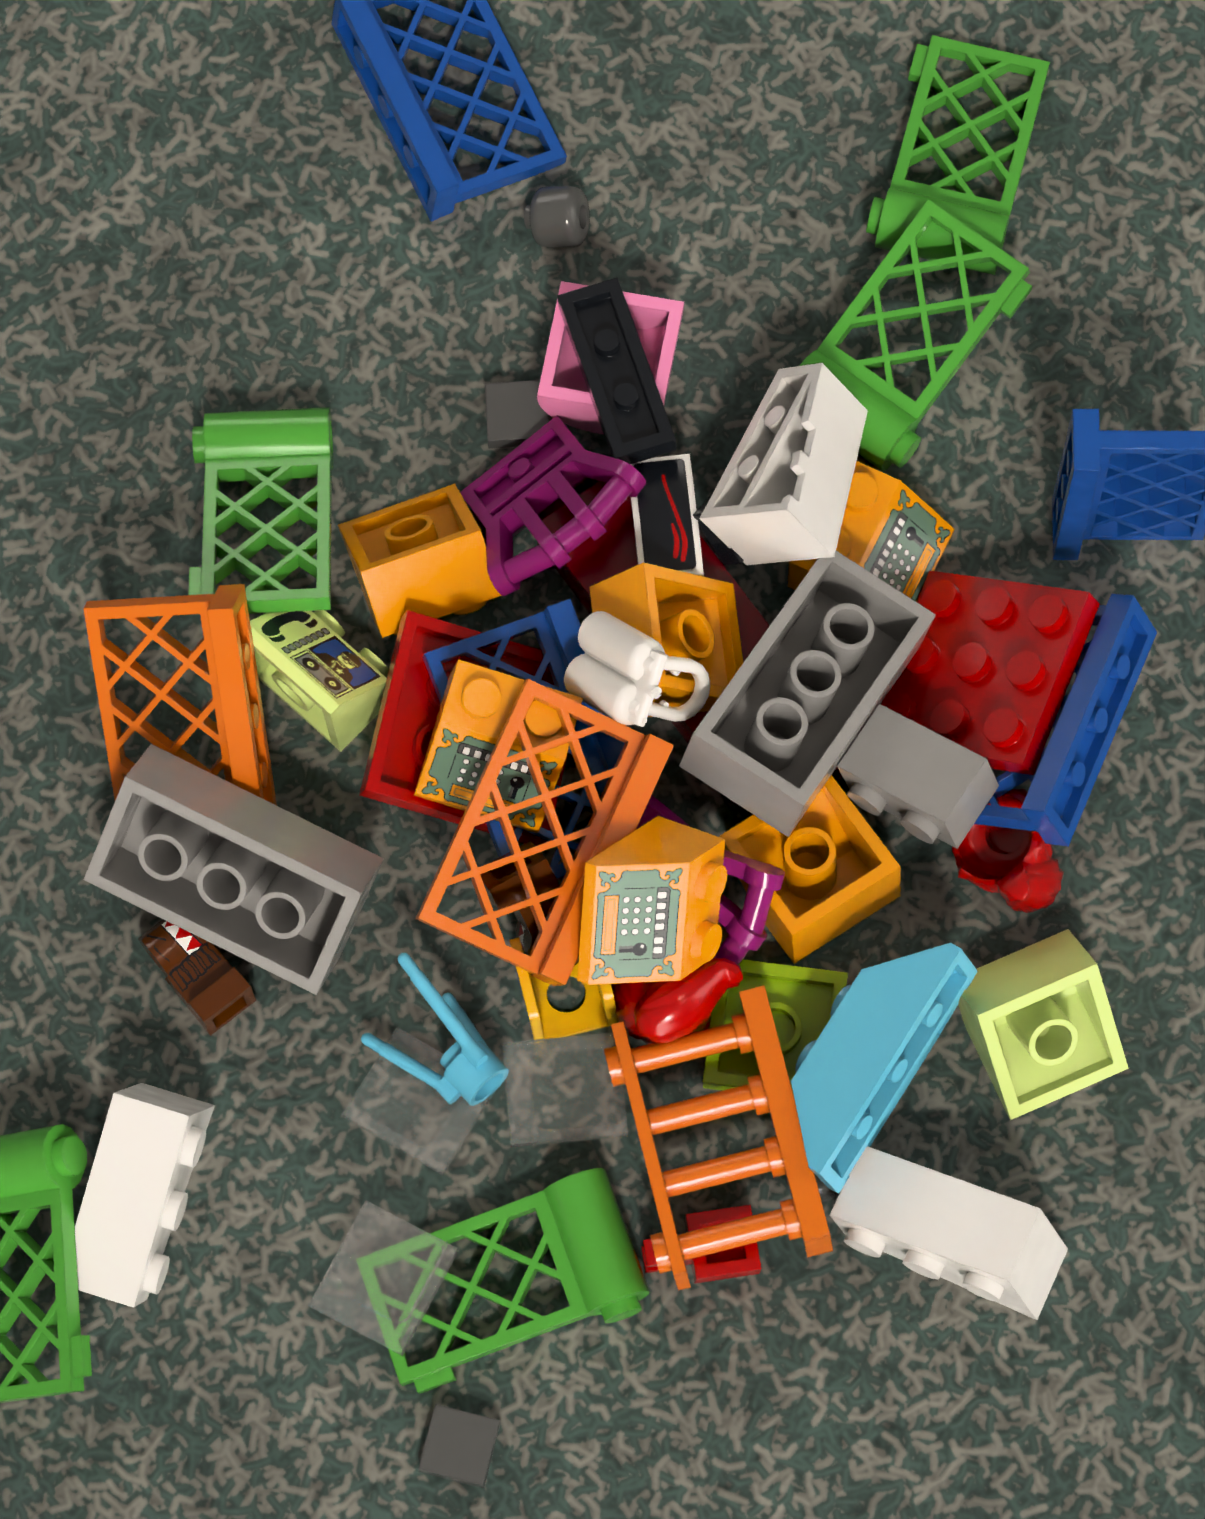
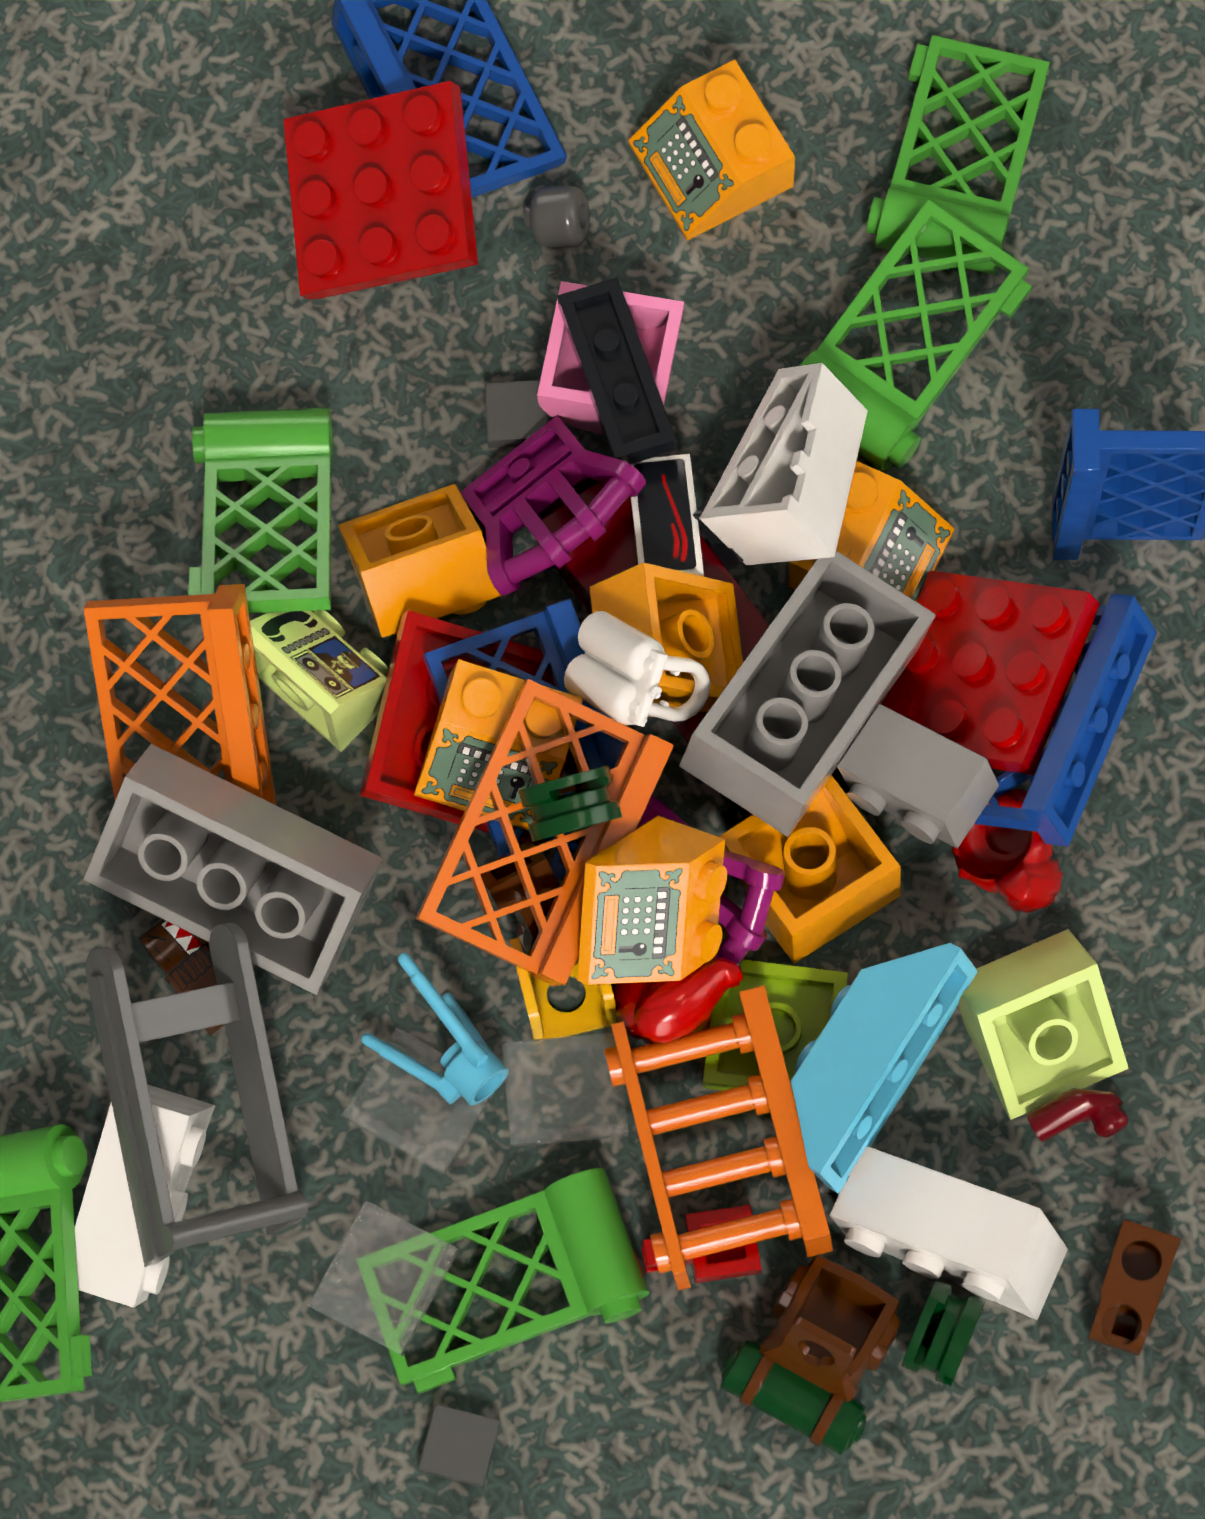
none -> dark grey piece [86,922,308,1267]
none -> red plate [283,81,478,300]
none -> dark green wheel [518,766,622,842]
none -> light orange slope [628,59,795,241]
none -> reddish brown piece [720,1255,901,1455]
none -> dark green wheel [901,1279,986,1387]
none -> dark red arm [1026,1088,1128,1142]
none -> reddish brown leg [1088,1219,1181,1356]

